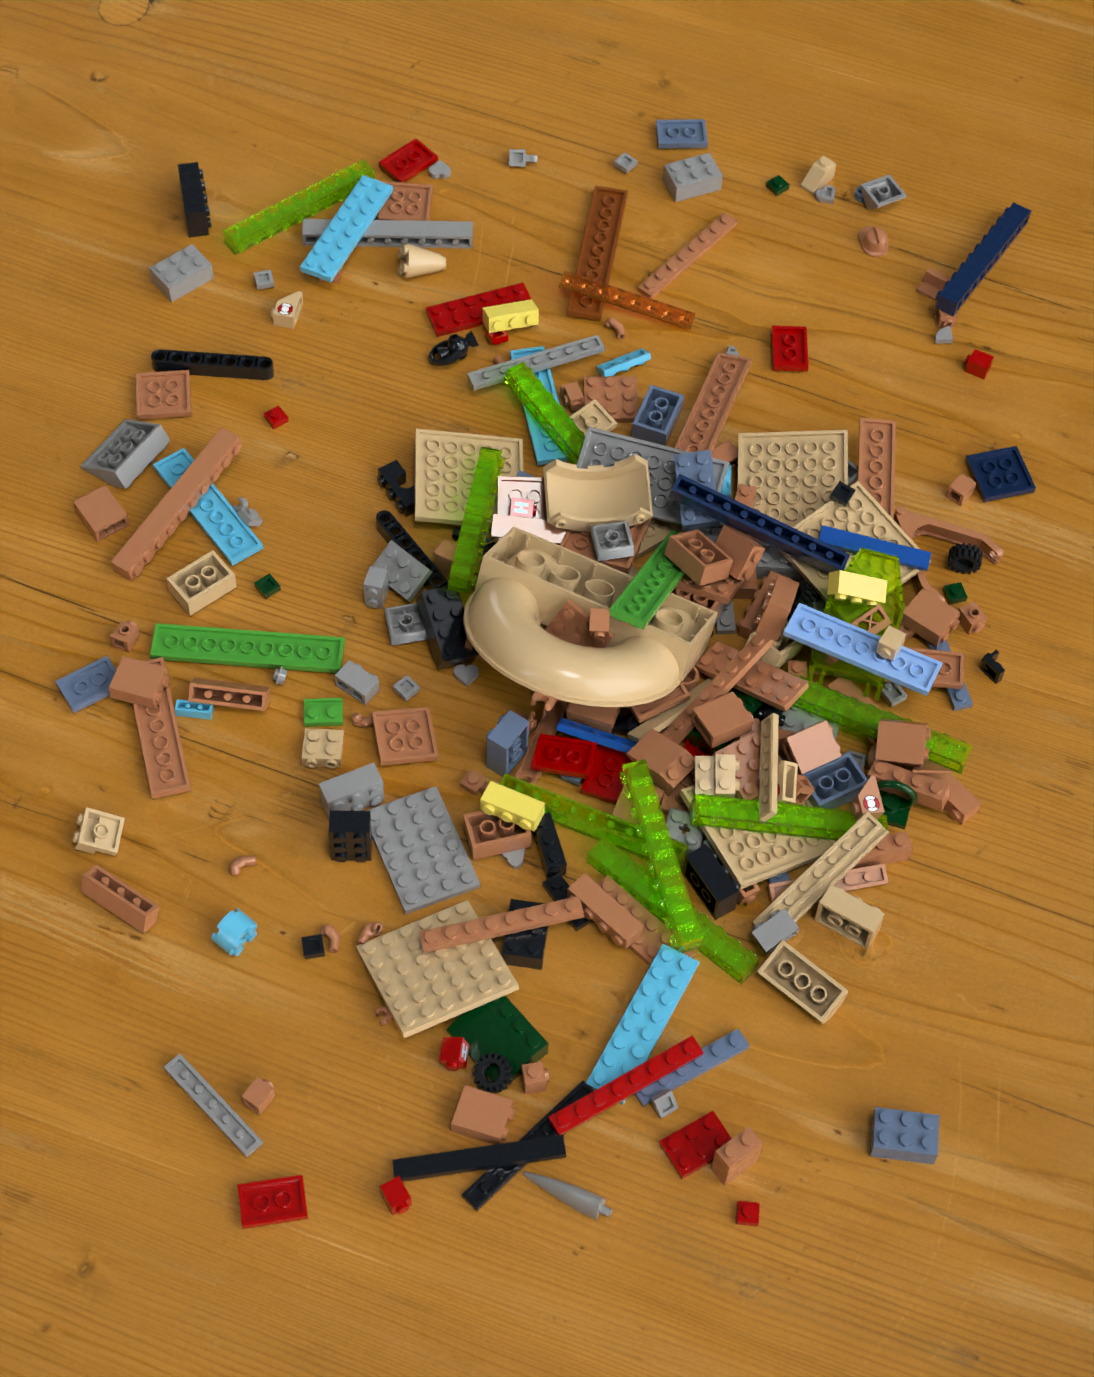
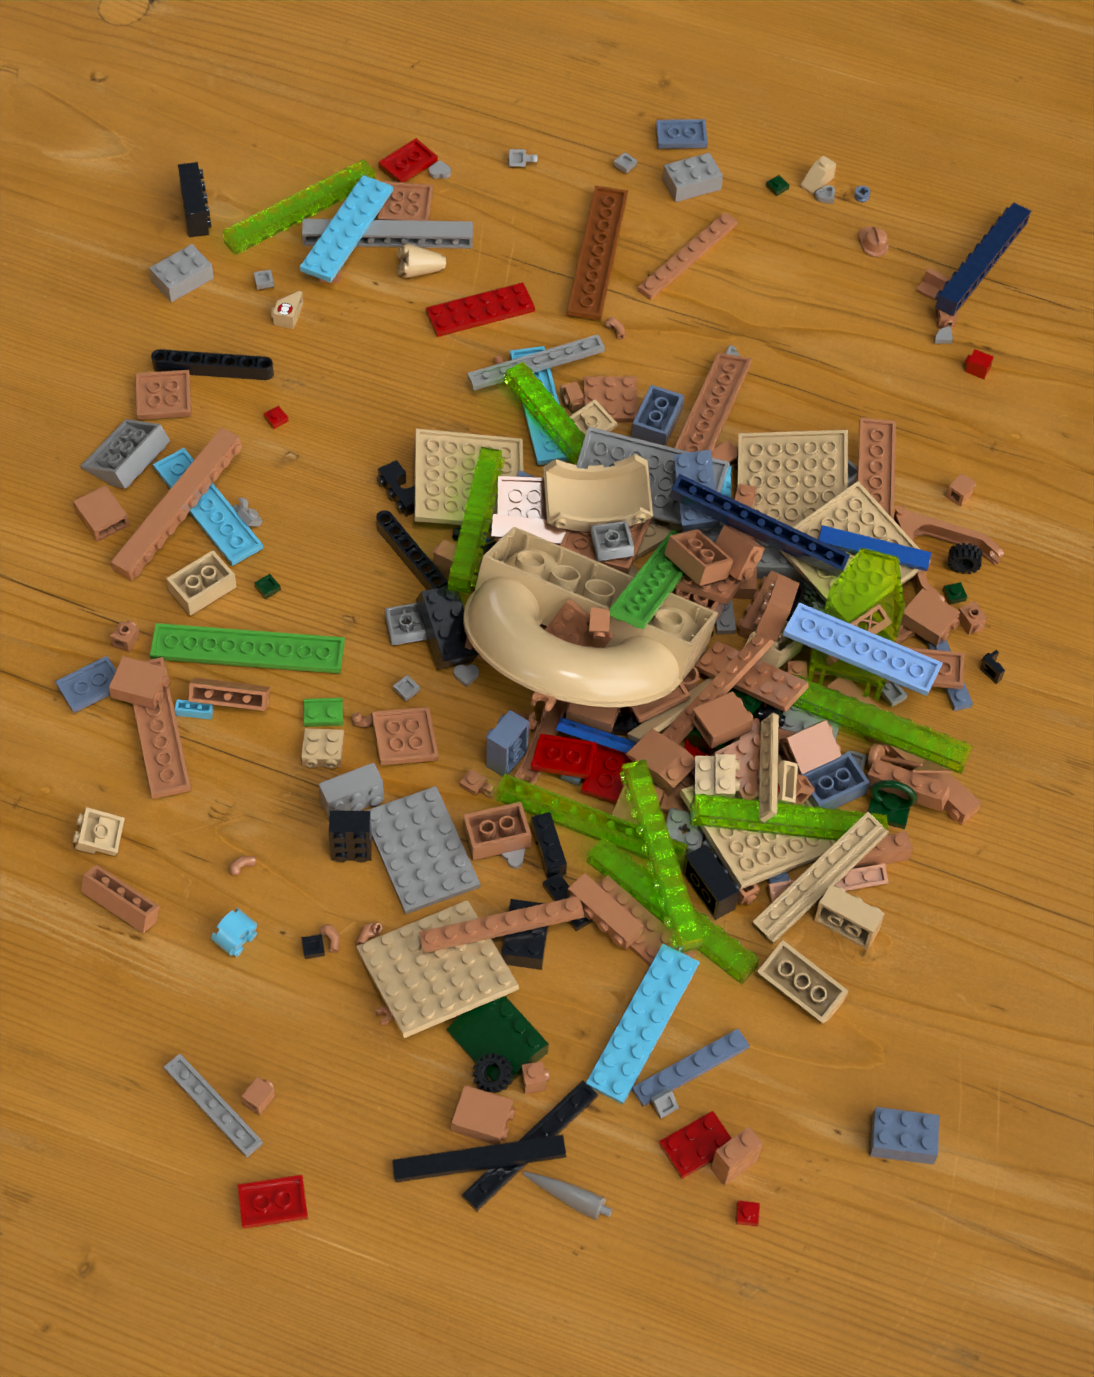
light grey plate [273,666,288,685] -> none
light grey brick [335,660,380,705] -> none
light grey brick [363,566,389,609] -> none
light grey plate [373,540,432,602] -> none
red brick [380,1176,412,1215] -> none
black piece [428,331,479,366] -> none
red brick [439,1037,470,1071] -> none
light yellow brick [480,781,545,832] -> none
light yellow brick [482,299,539,333] -> none
red plate [485,330,508,345] -> none
brick [509,497,537,518] -> none
red plate [548,1035,703,1135] -> none
clear orange plate [559,271,696,330] -> none
medium azure plate [596,348,651,377] -> none
light grey brick [752,908,799,956] -> none
red plate [771,325,809,372] -> none
light yellow brick [827,570,887,607] -> none
black plate [830,481,856,507] -> none
nougat slope [851,775,885,821] -> none
light grey slope [860,174,907,210] -> none
nougat brick [875,718,931,765] -> none
tan brick [876,625,906,661] -> none
dark blue plate [965,446,1036,502] -> none

